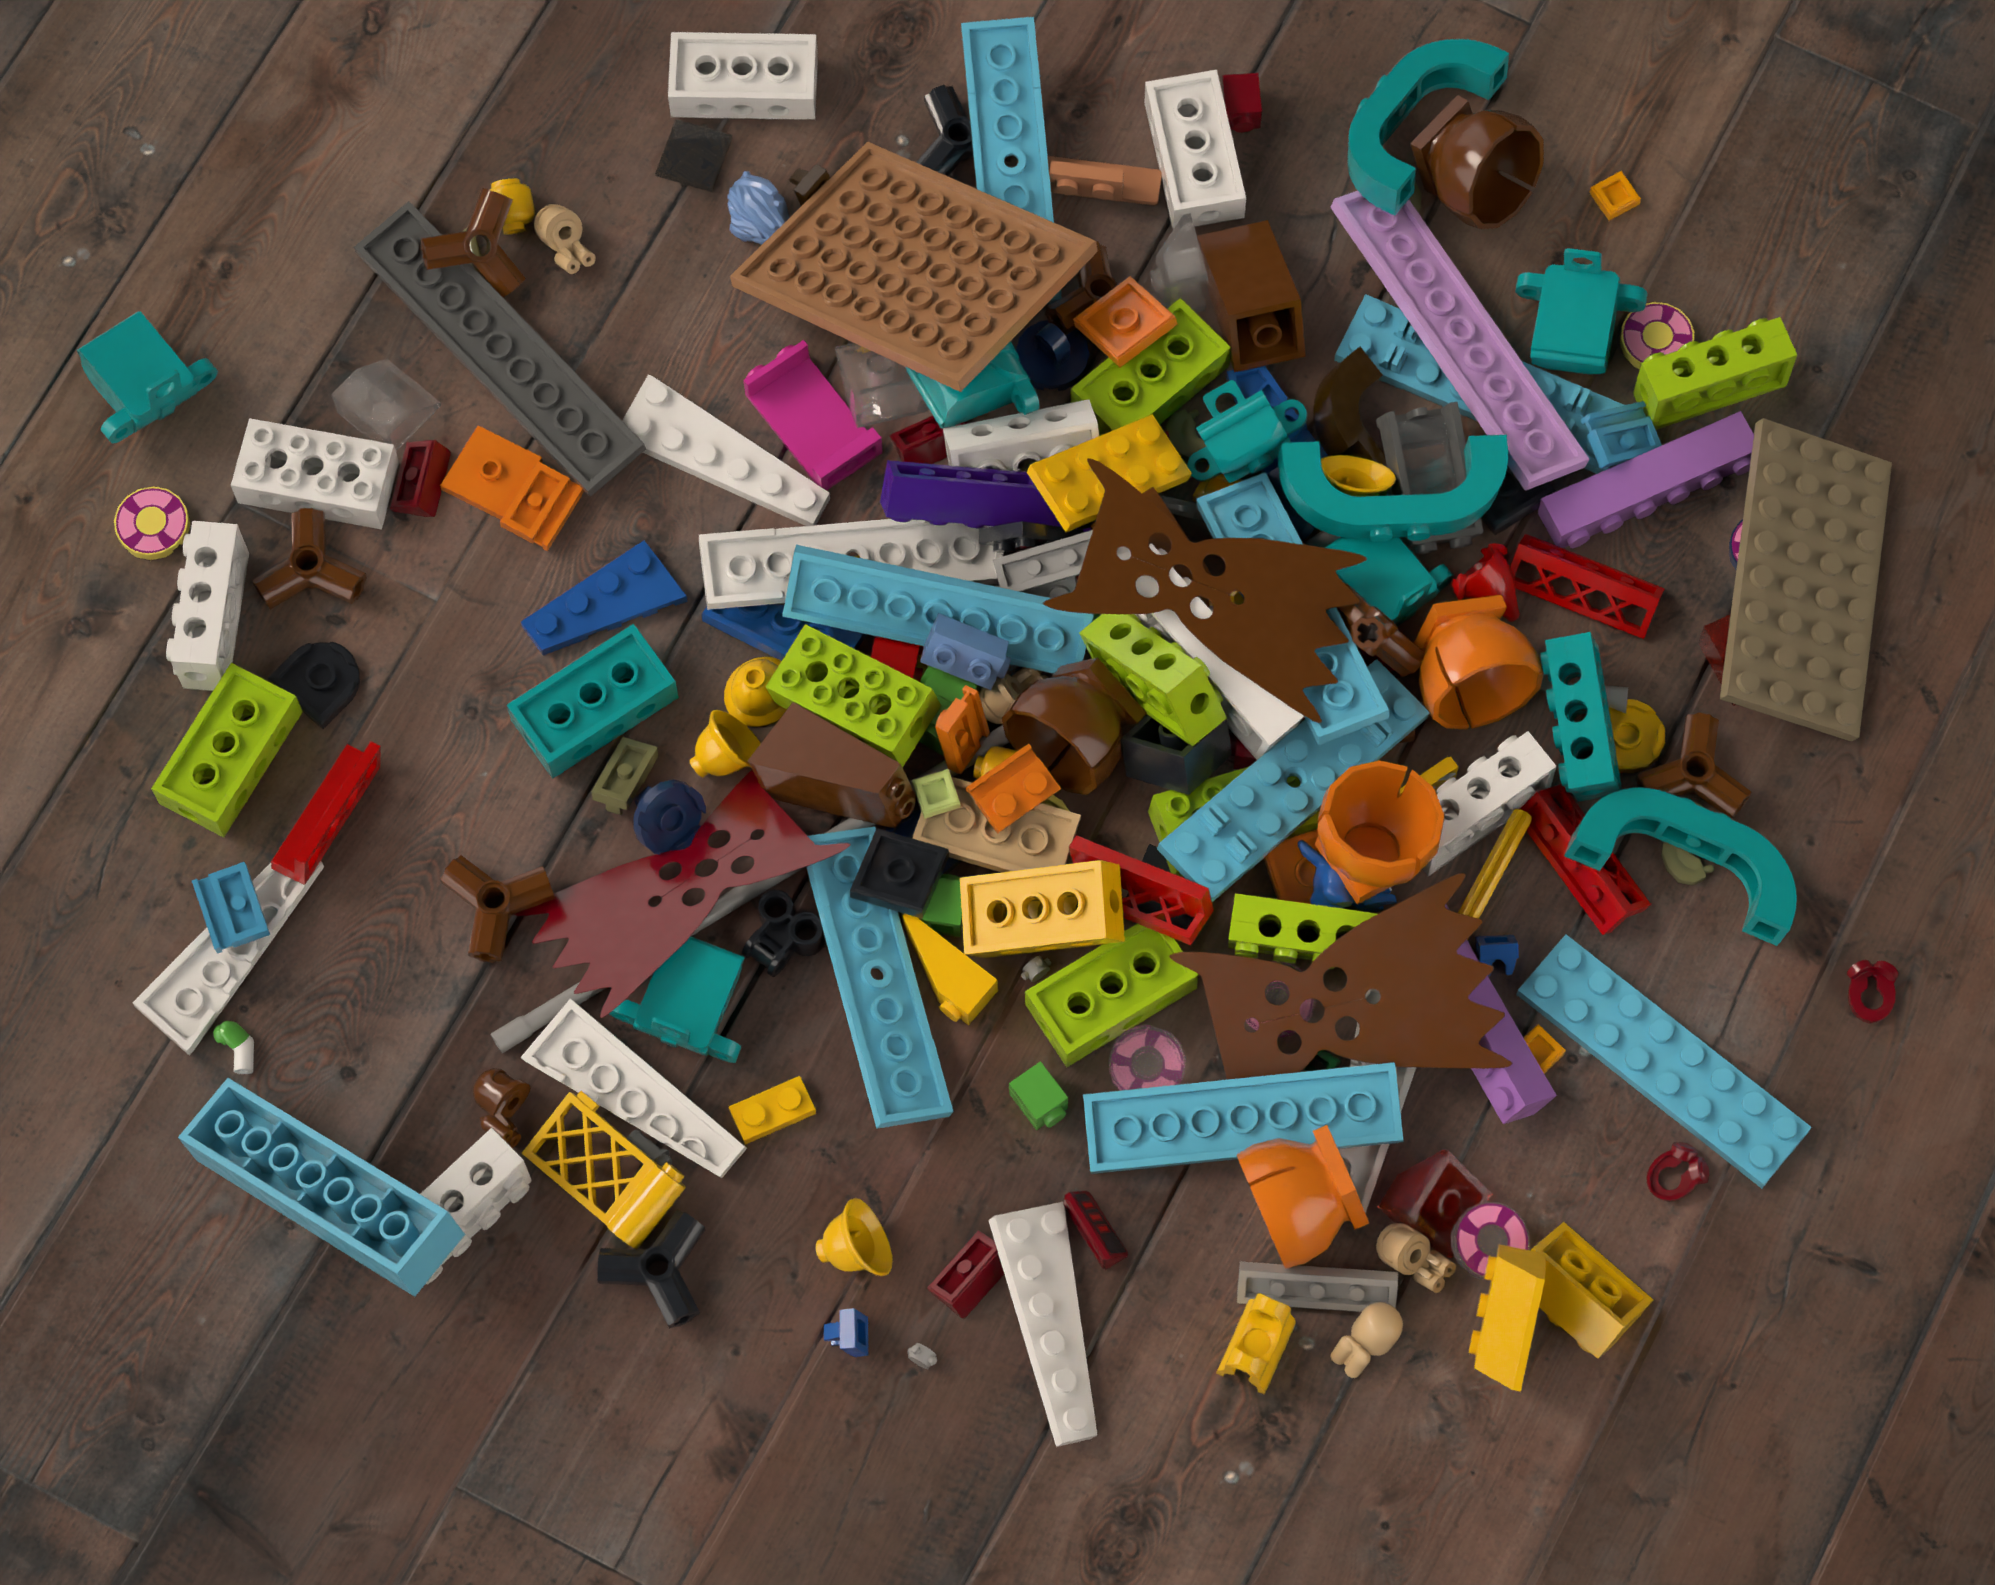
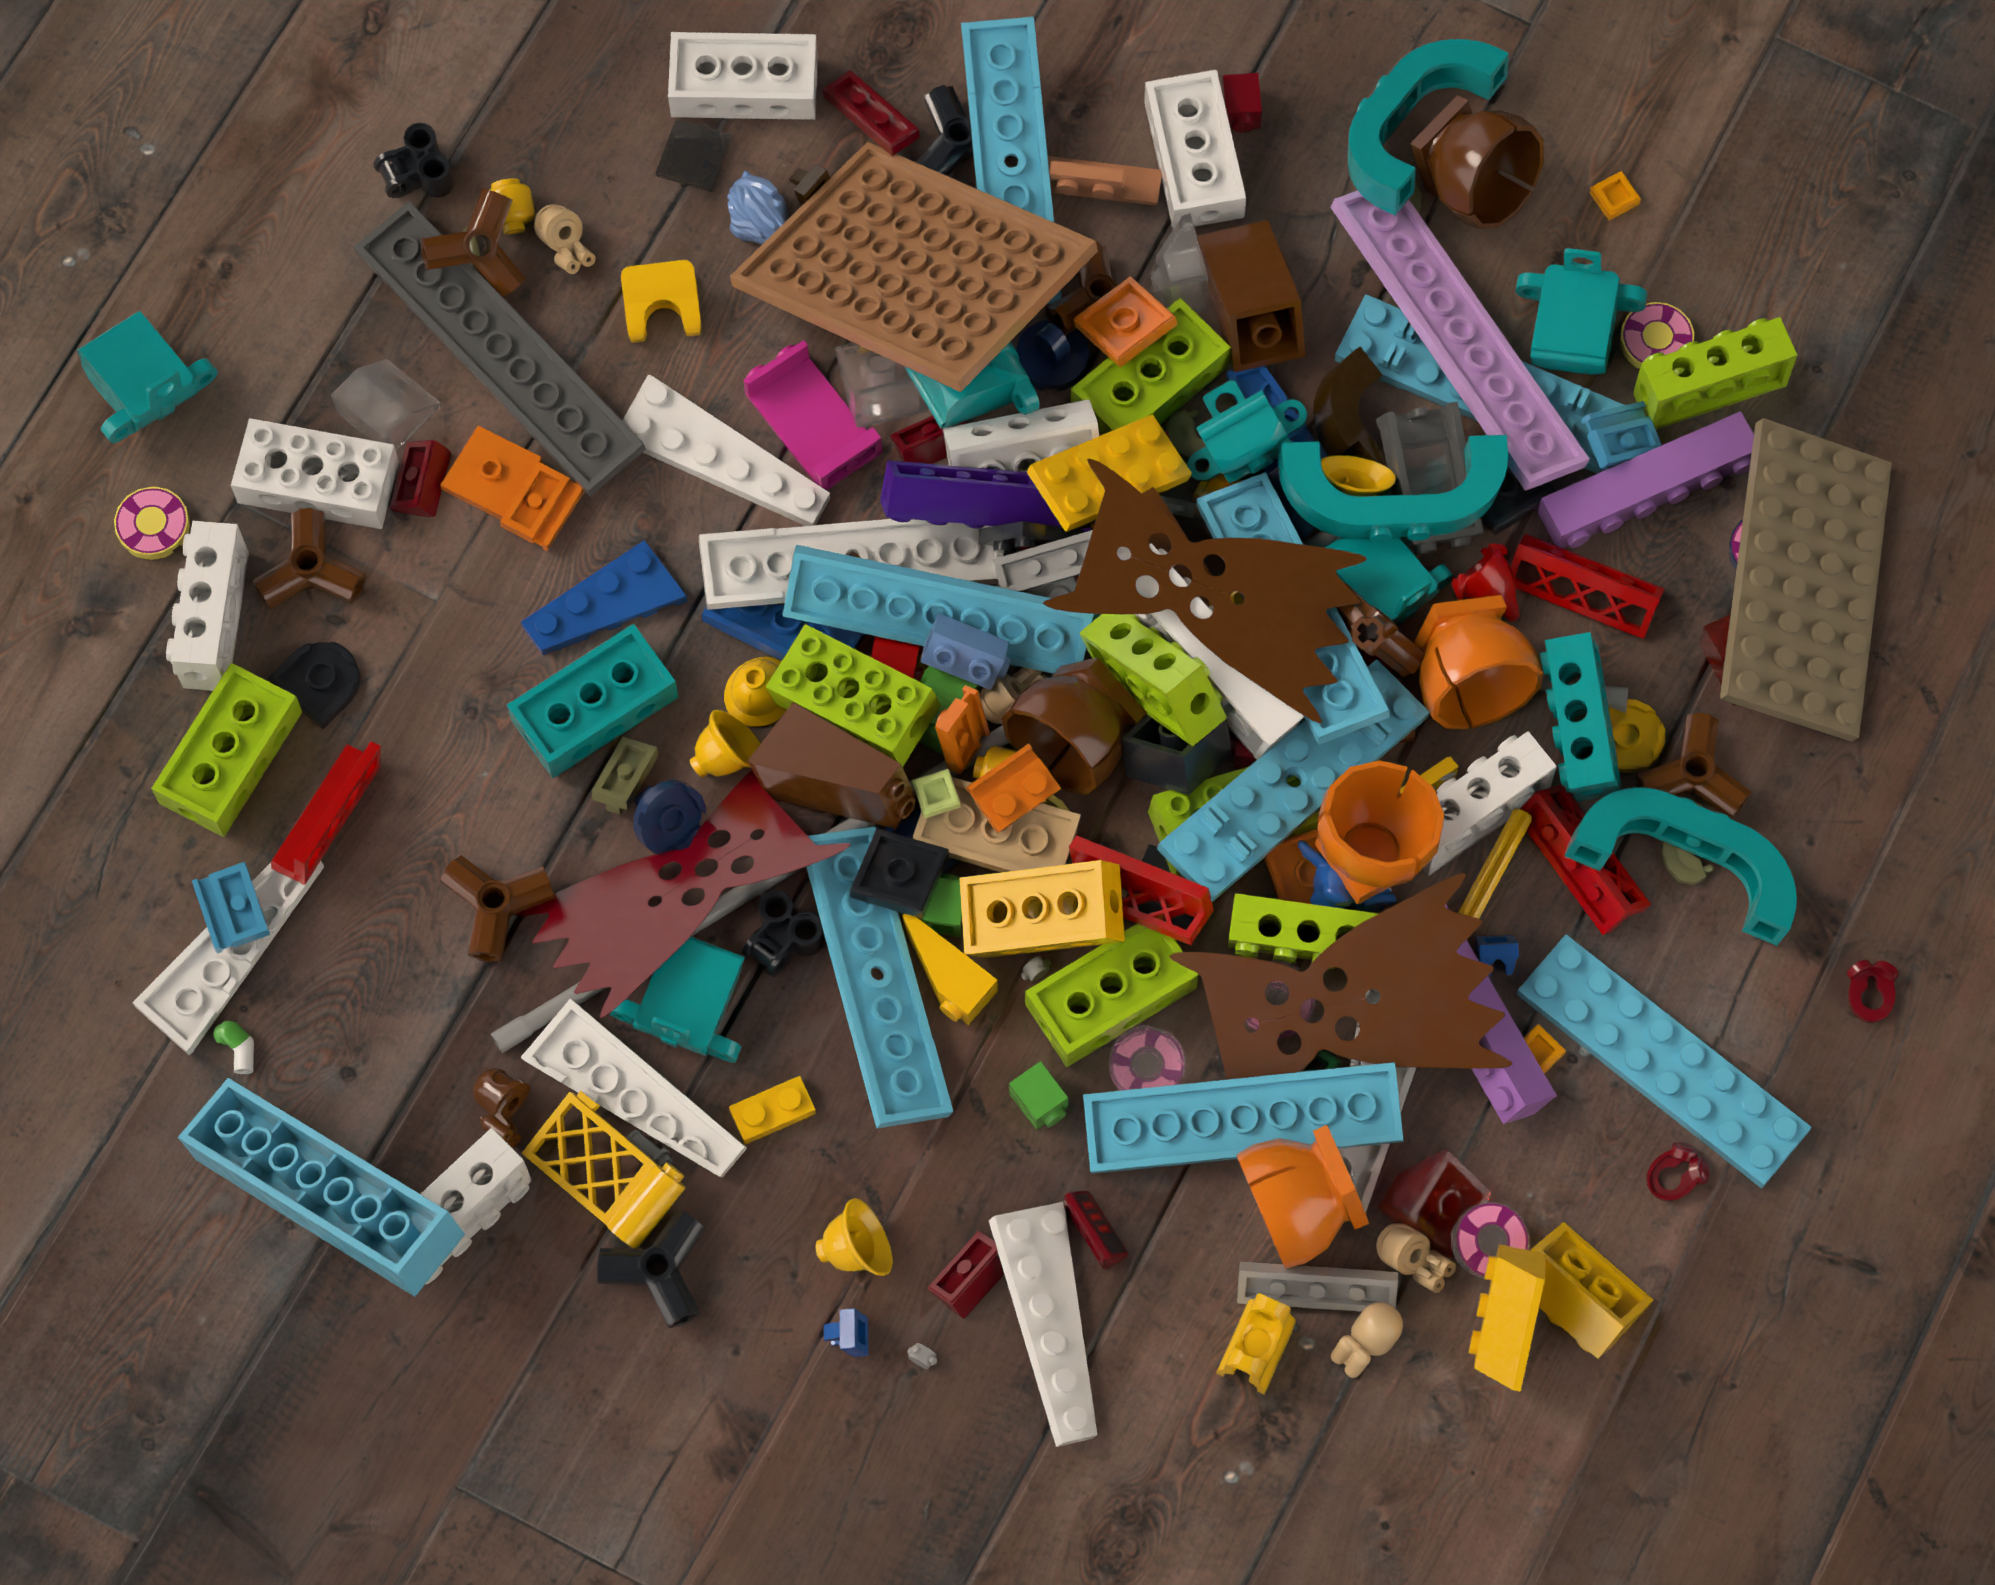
none -> black piece [373,122,454,198]
none -> yellow piece [621,260,702,343]
none -> dark red tile [823,70,920,156]

